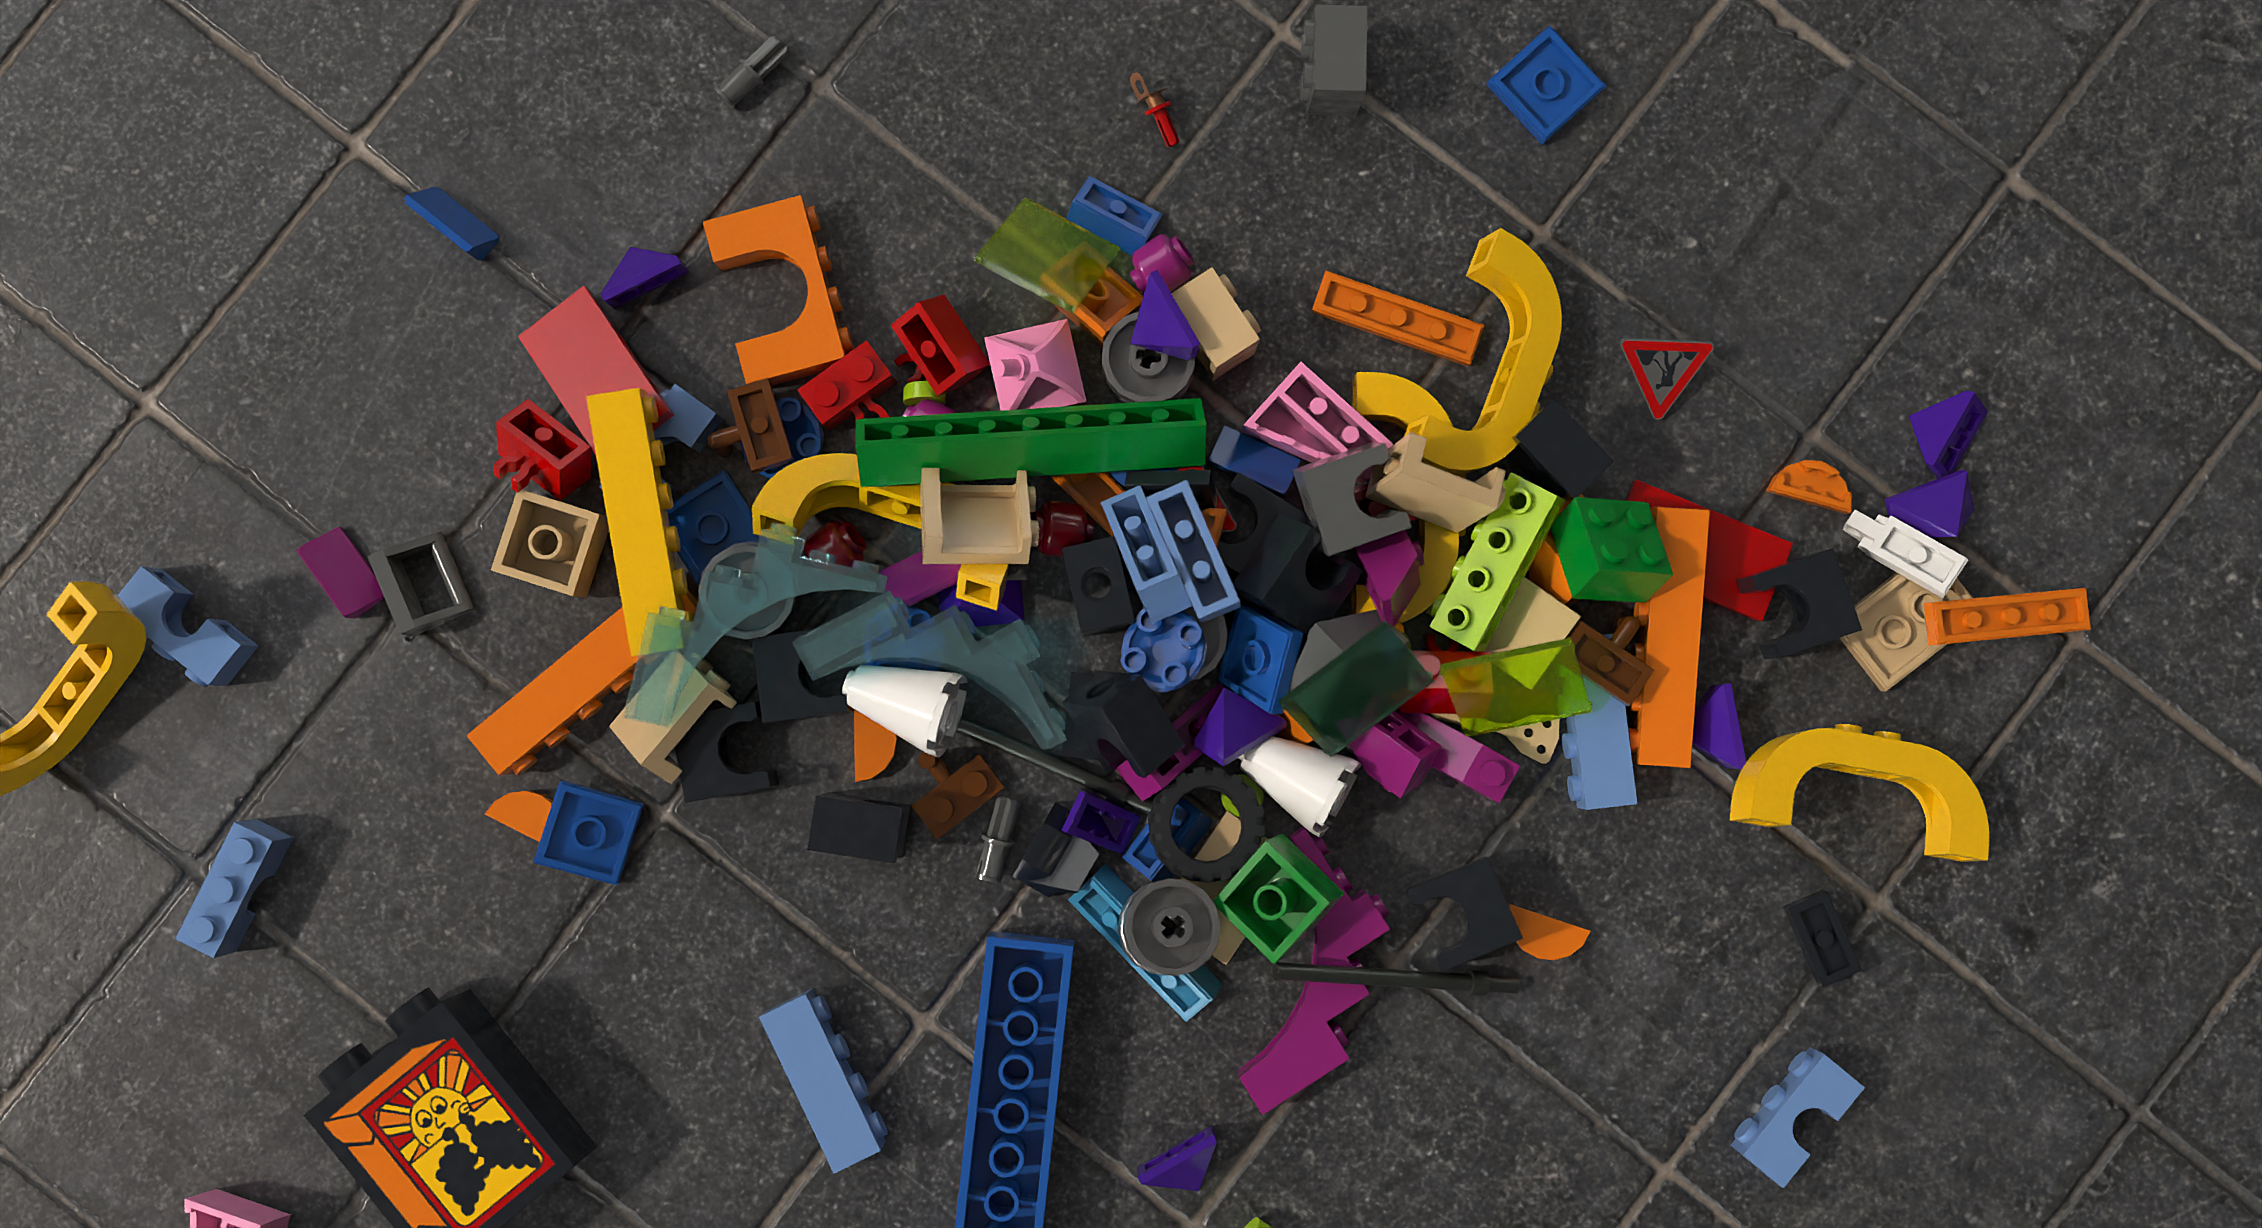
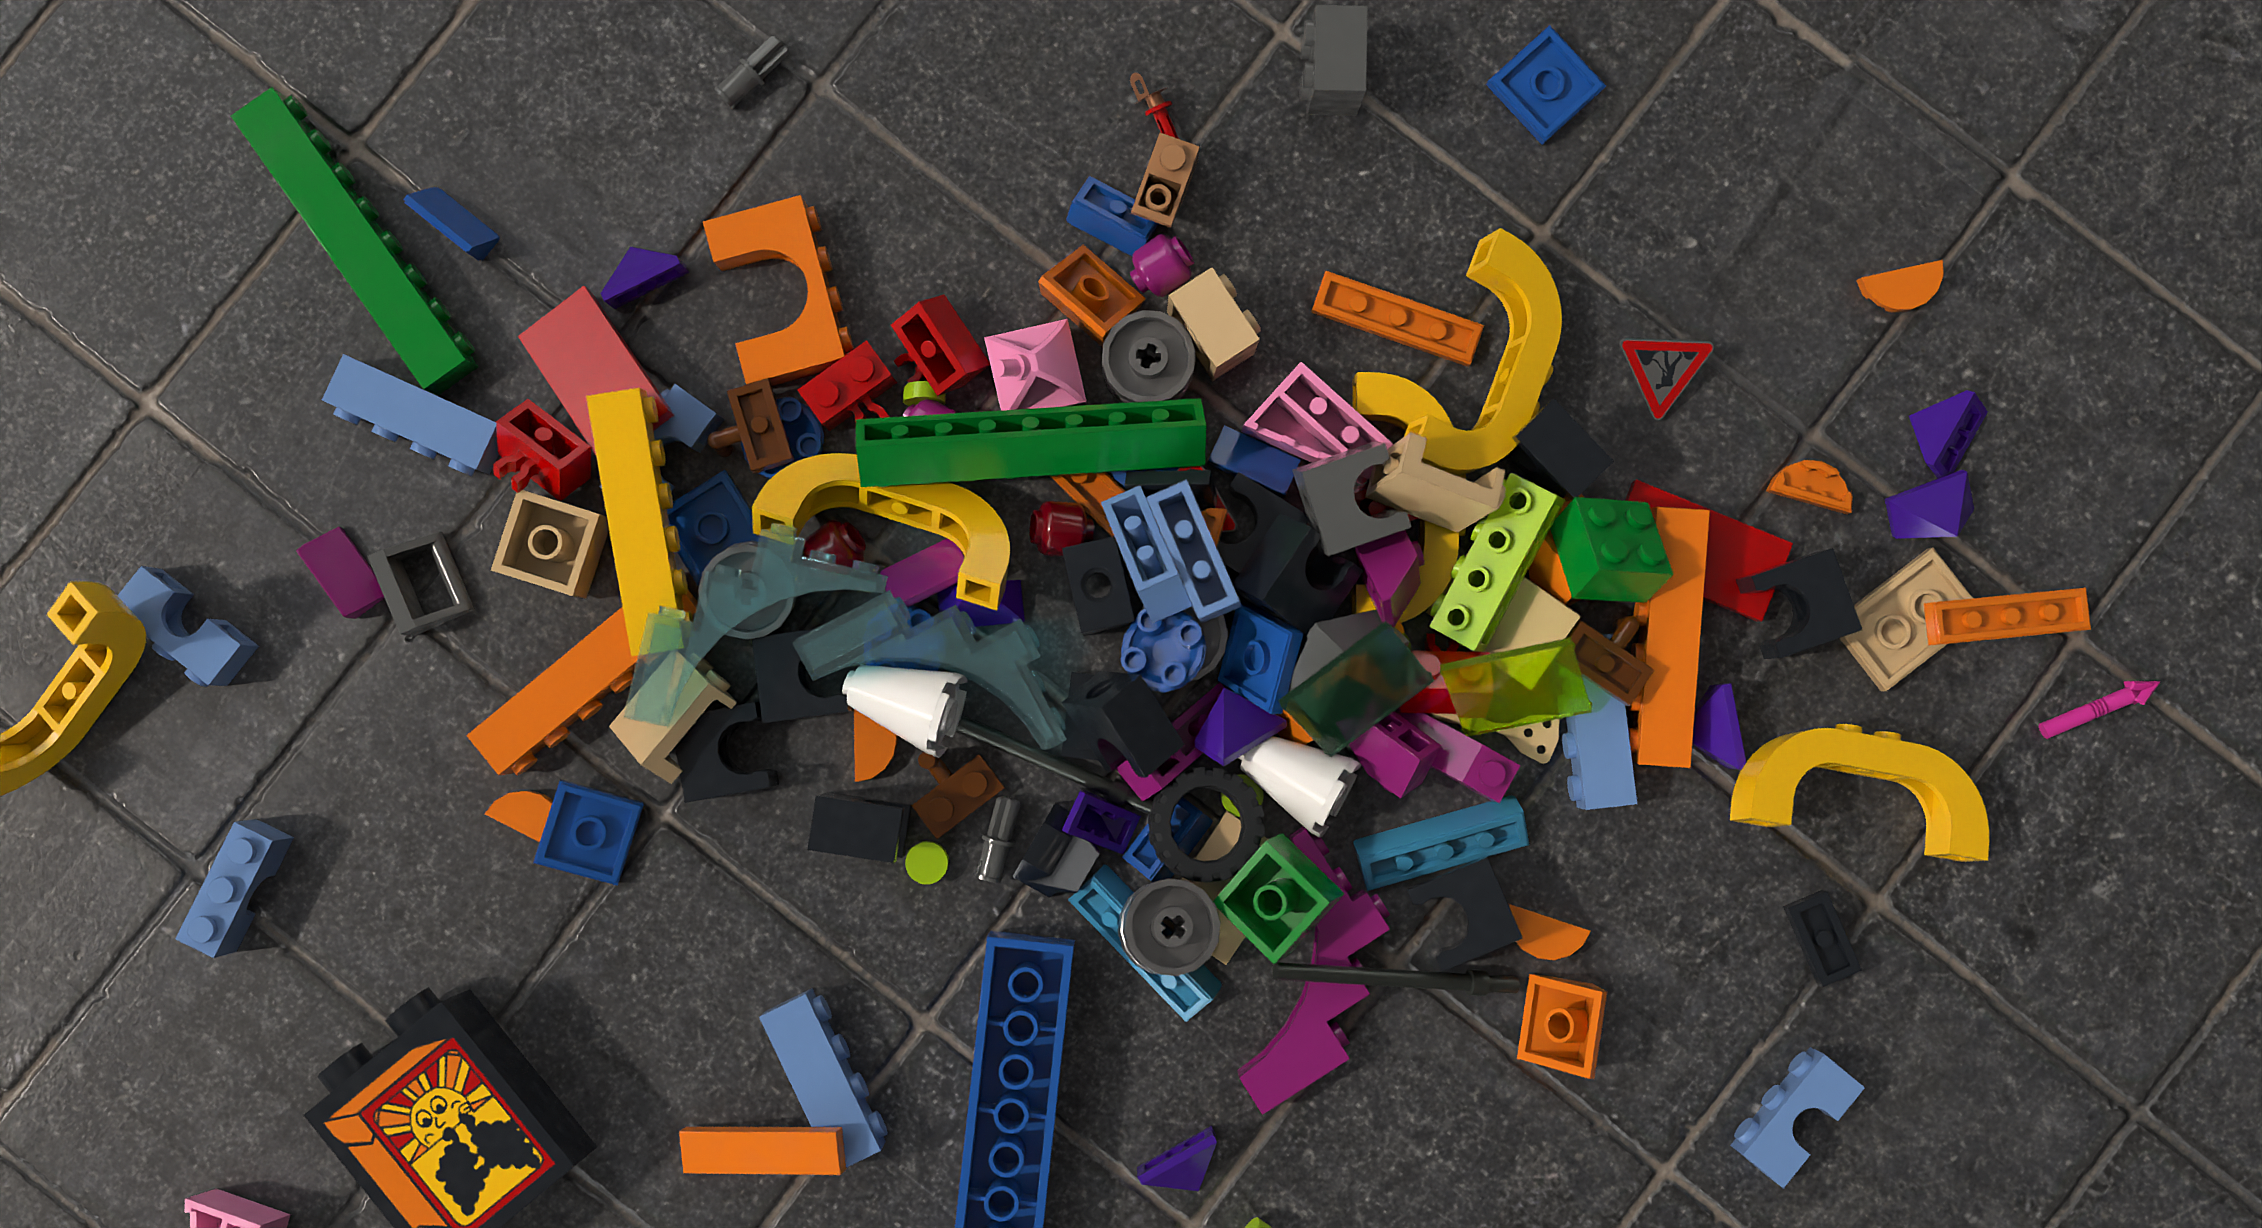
tan panel [920,468,1039,564] -> none
clear neon green piece [974,197,1120,314] -> none
dark purple slope [1130,270,1200,361] -> none
white hinge [1843,510,1968,598] -> none
none -> green brick [231,87,479,396]
none -> medium blue brick [322,354,499,476]
none -> orange tile [679,1127,846,1175]
none -> lime tile [905,841,949,884]
none -> medium nougat slope [1131,133,1200,228]
none -> dark azure slope [1353,795,1529,891]
none -> orange slope [1517,974,1607,1079]
none -> orange tile [1856,260,1943,312]
none -> dark pink piece [2039,681,2160,739]

